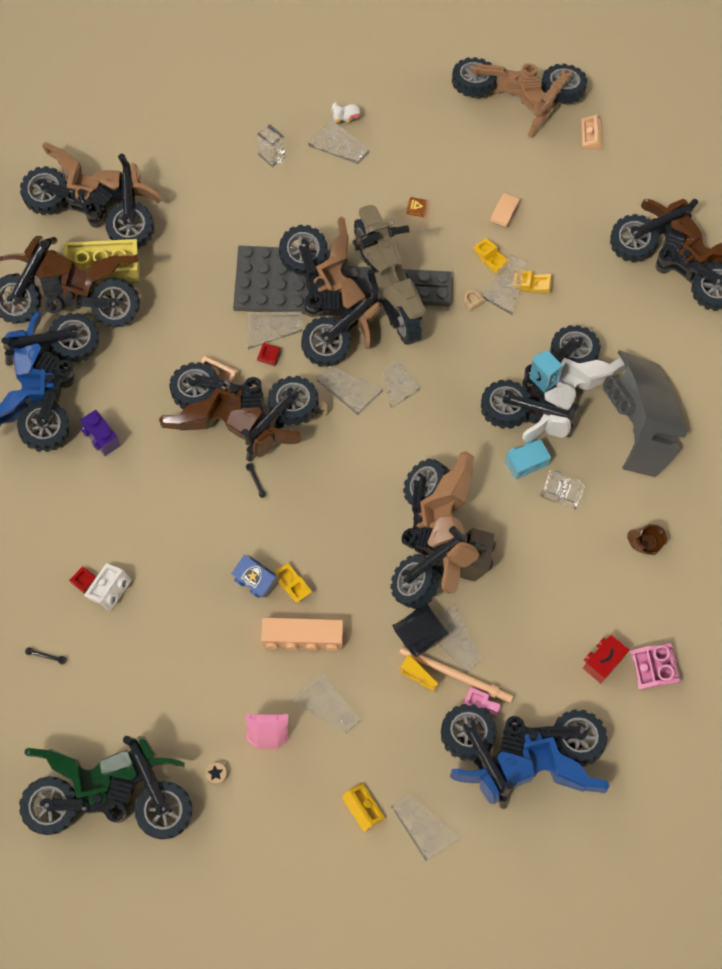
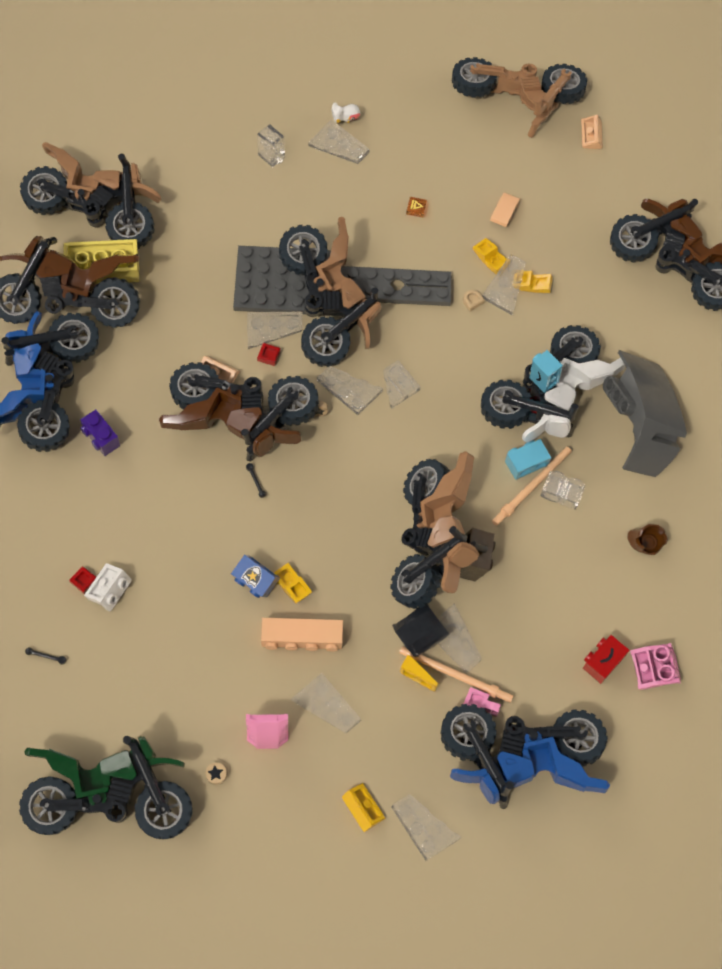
dark tan piece [352,205,426,345] -> none
none -> light nougat bar [492,447,572,526]

